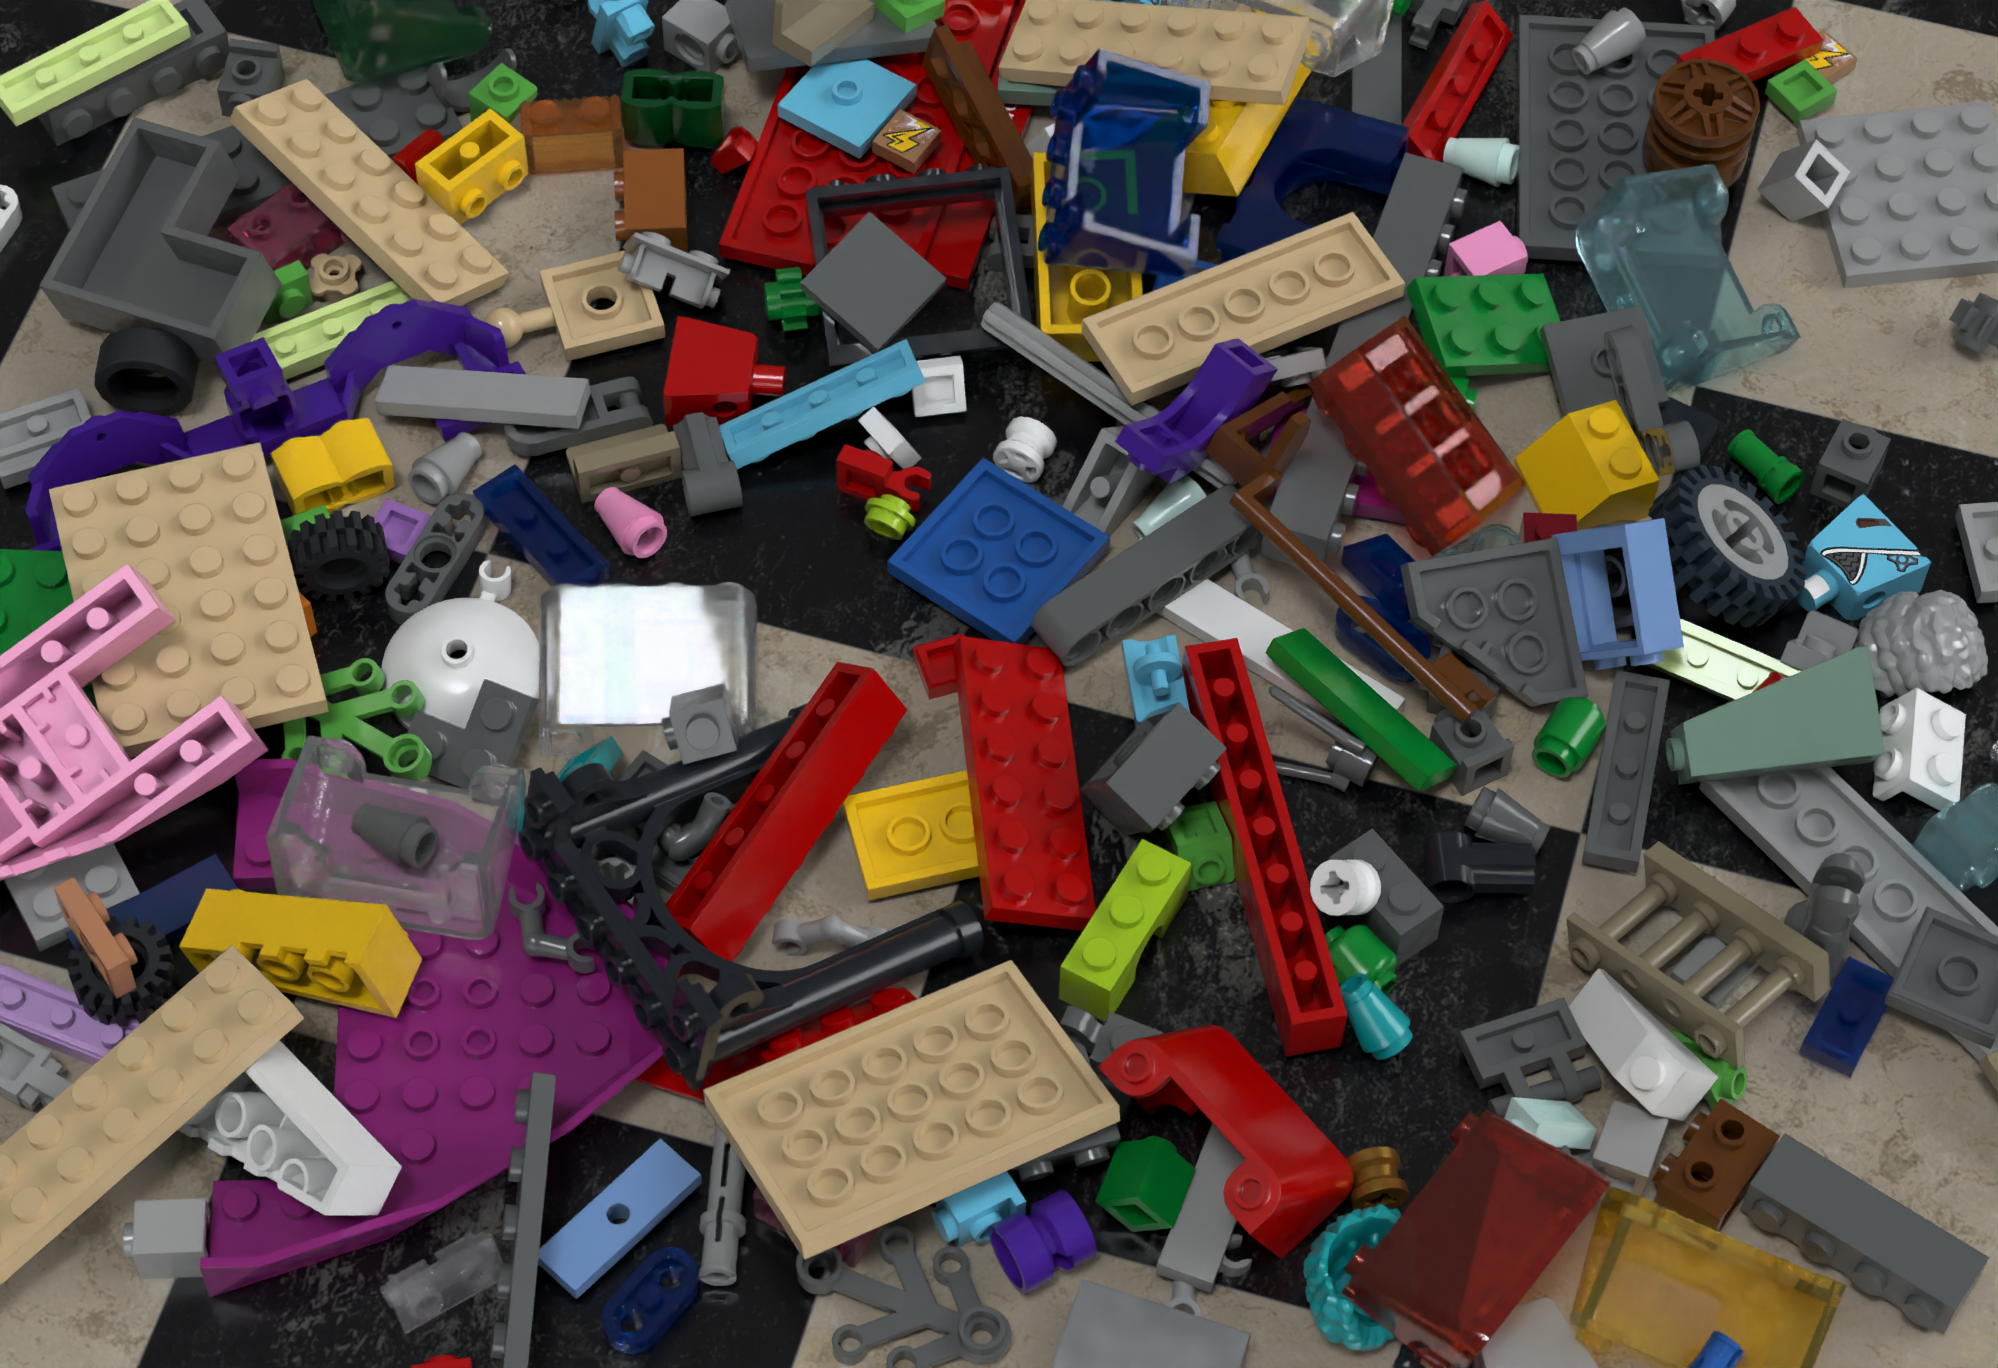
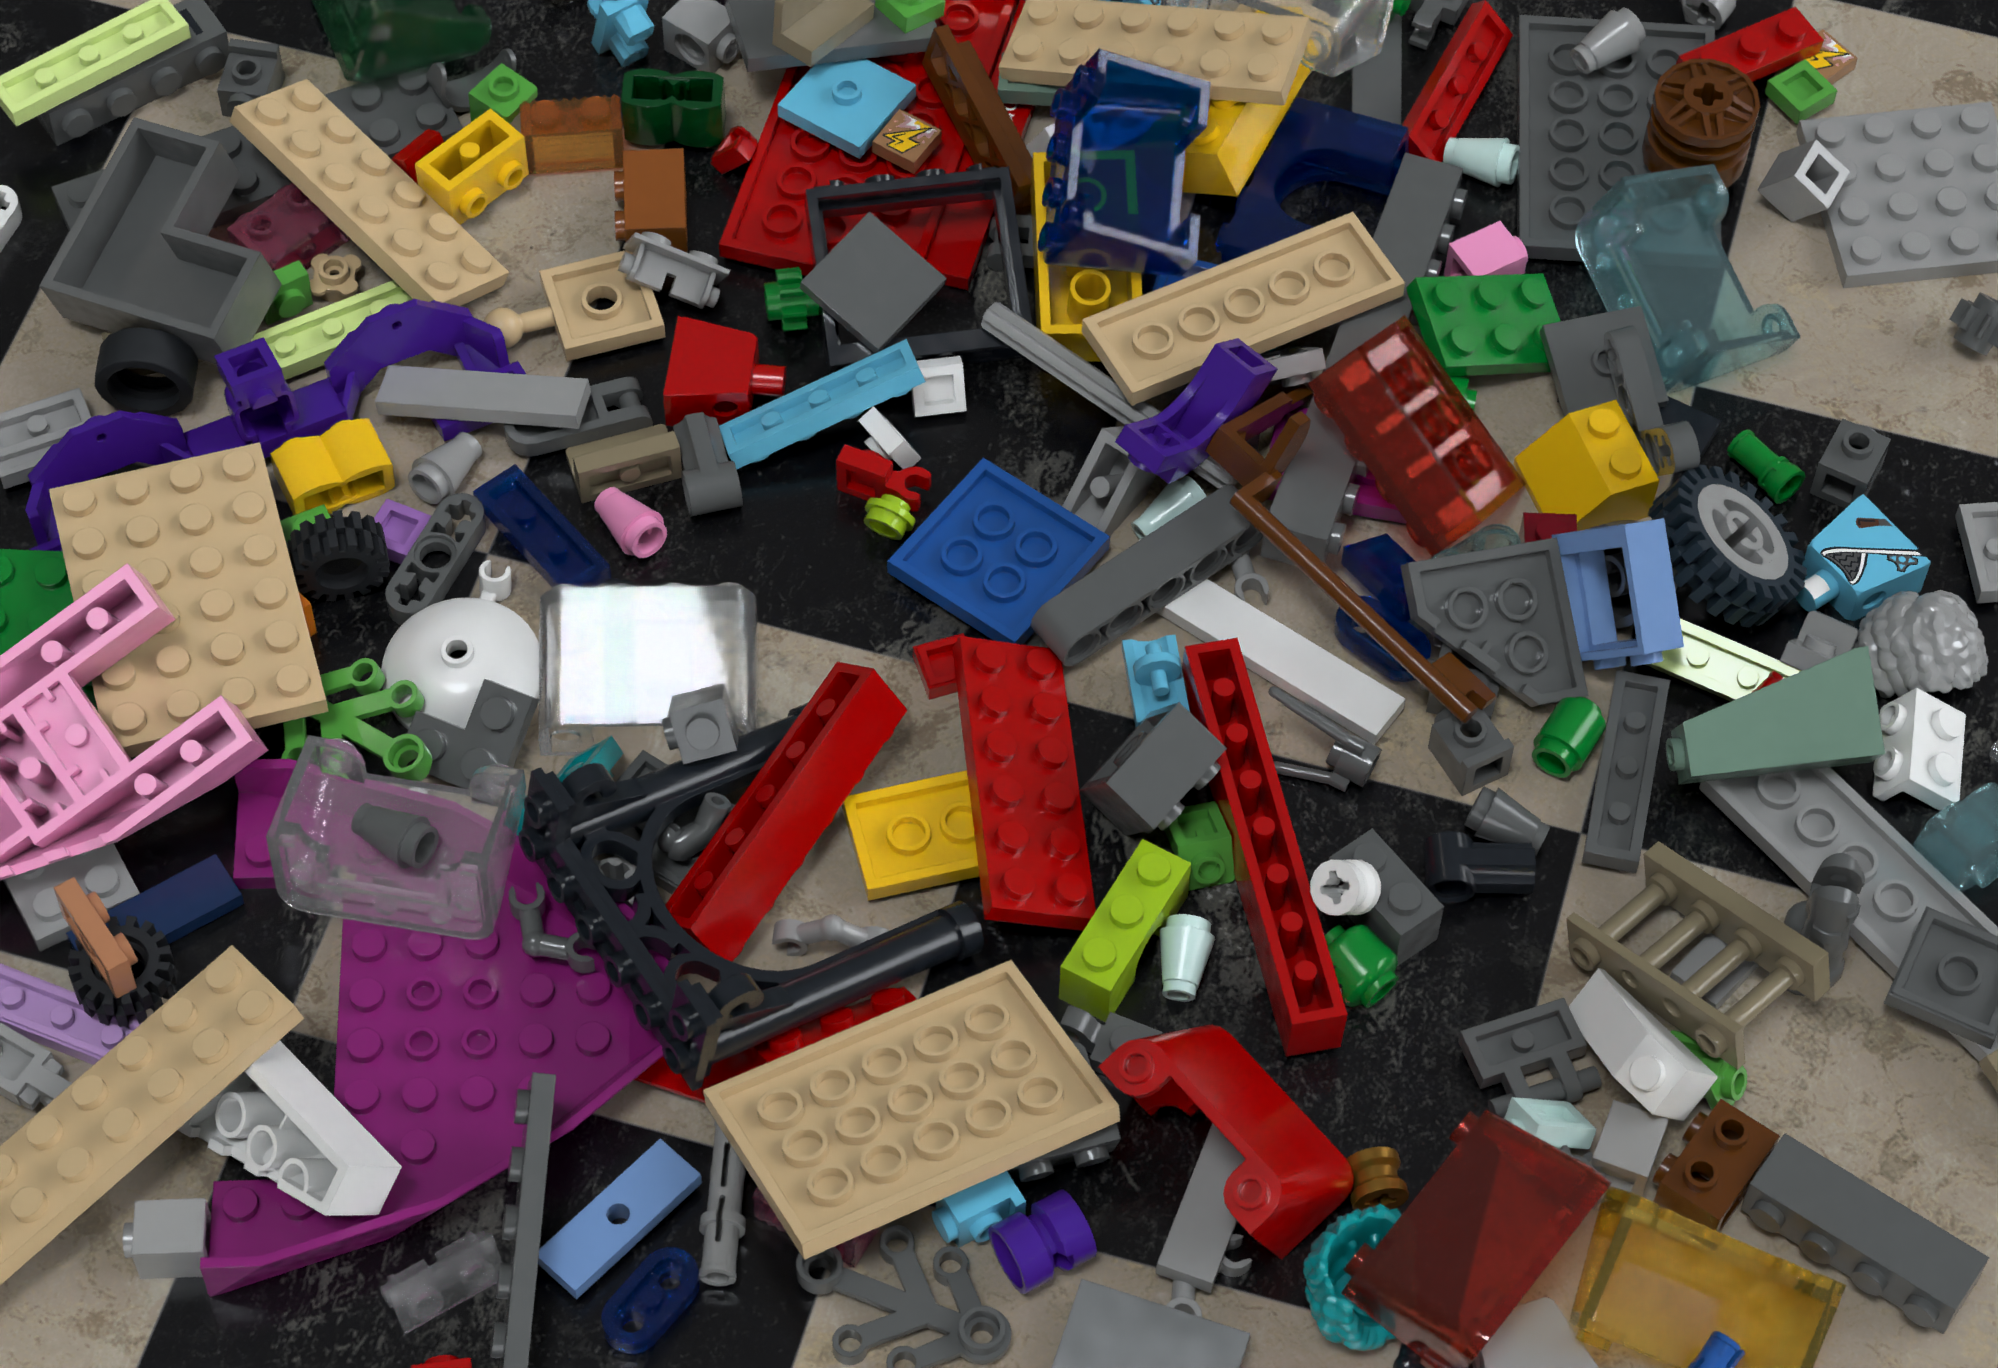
yellow wedge [179,888,422,1018] -> none
white wheel [993,417,1057,483] -> none
green brick [1096,1136,1196,1232] -> none
green tile [1265,628,1457,791] -> none
teal cone [1340,973,1412,1060] -> none
clear blue plate [1799,956,1894,1078] -> none
none -> light aqua cone [1160,914,1215,1002]

